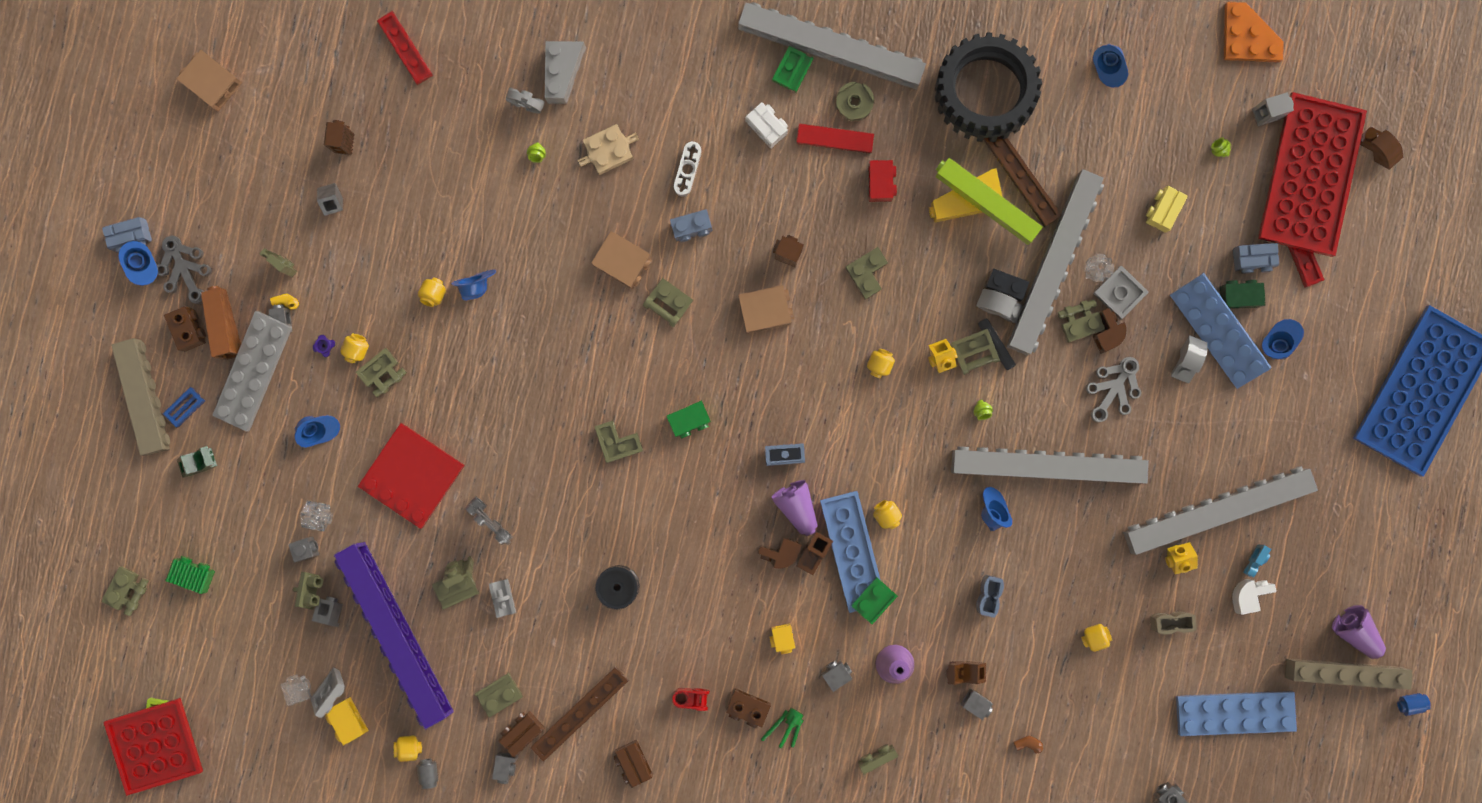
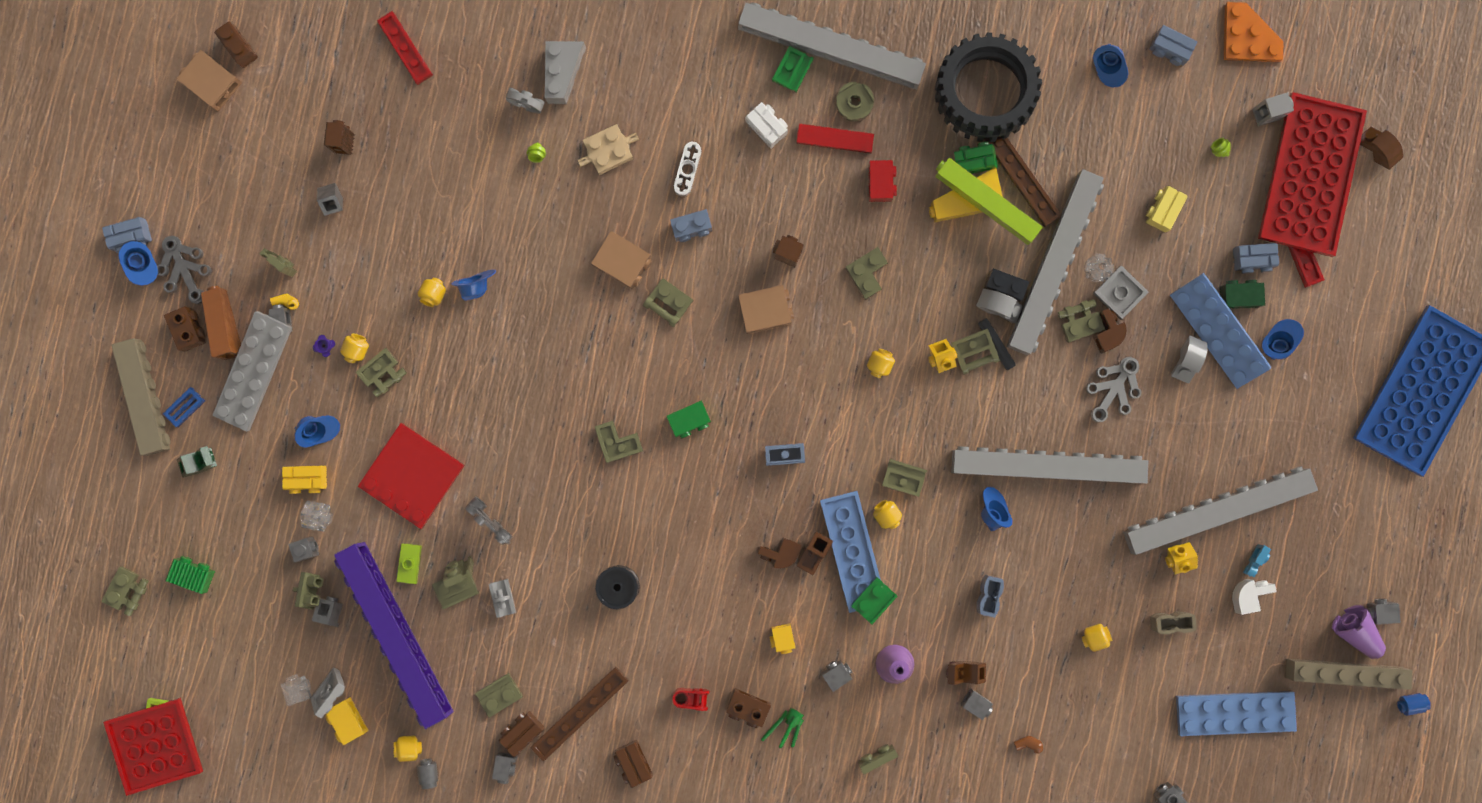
medium lavender cone [772,480,818,536] -> none
lime plate [973,400,993,420] -> none
none -> reddish brown brick [214,21,258,68]
none -> yellow brick [282,466,327,494]
none -> lime plate [397,543,422,584]
none -> olive plate [882,459,927,497]
none -> green brick [954,142,998,174]
none -> sand blue brick [1149,25,1198,66]
none -> flat silver brick [1367,599,1401,625]

